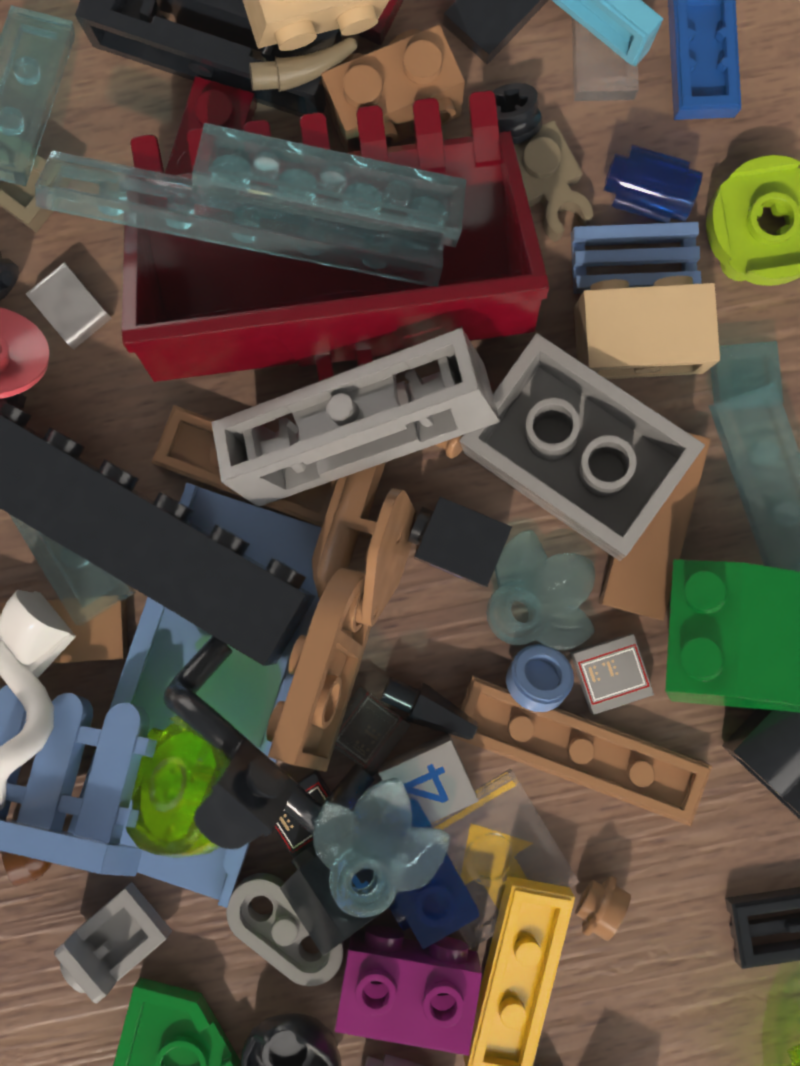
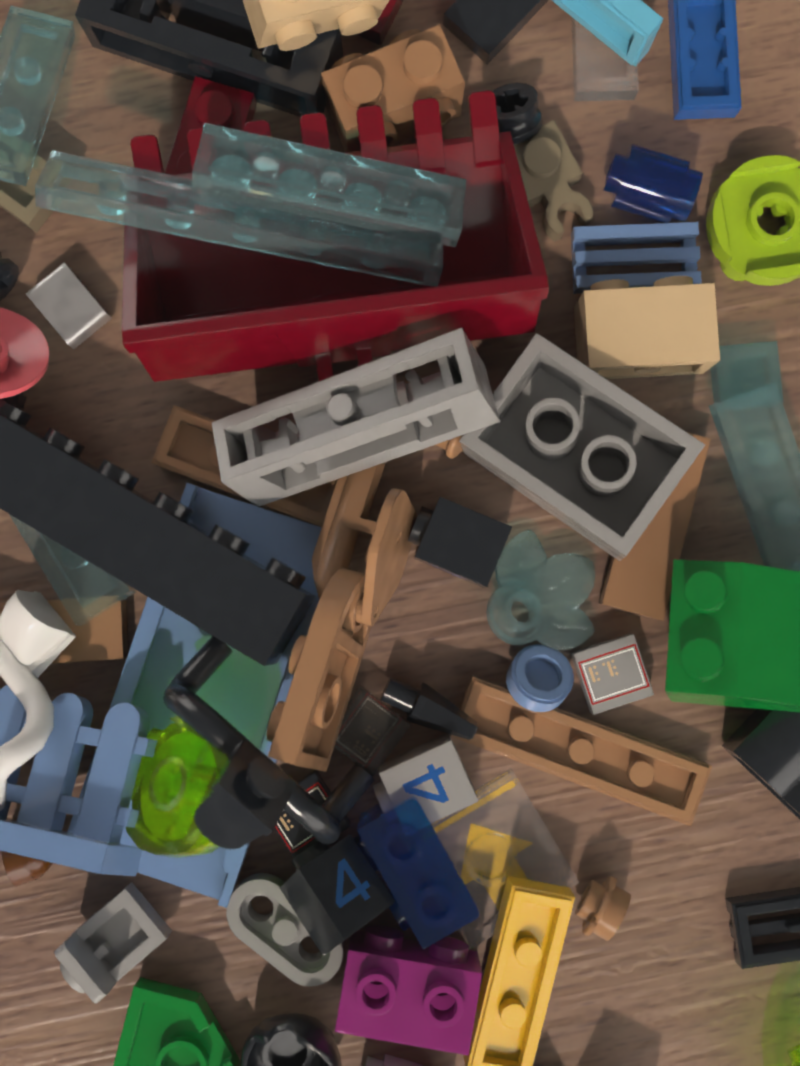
dark tan helmet [249,37,357,92] -> none
clear light blue plate [313,778,450,918] -> none

